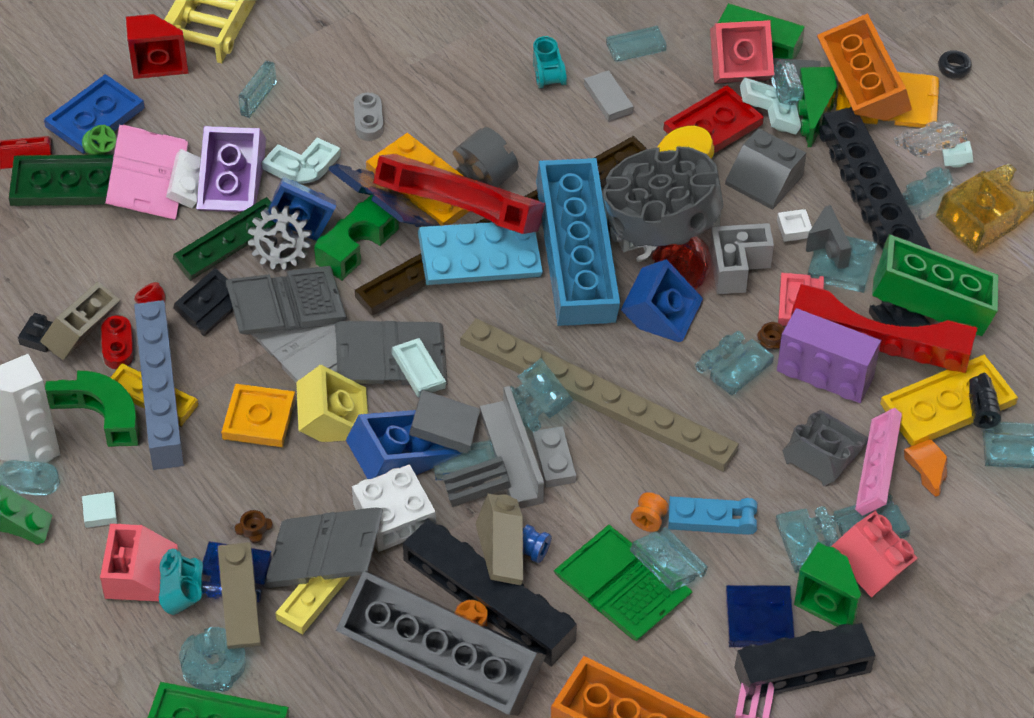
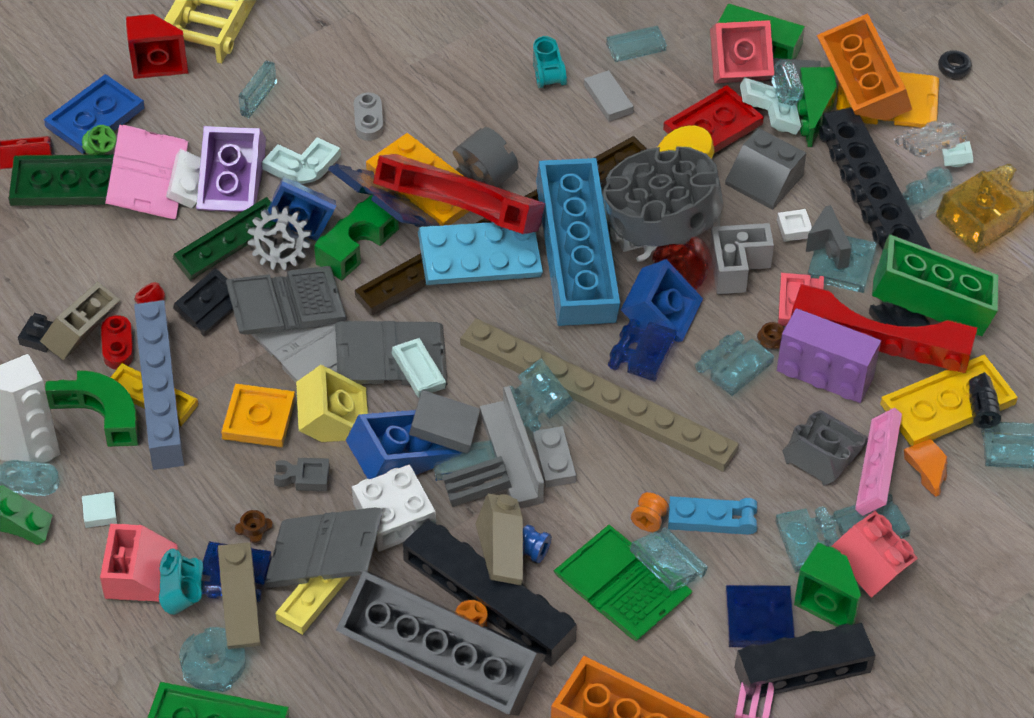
none -> dark grey plate [274,458,330,491]
none -> clear blue plate [608,319,677,382]

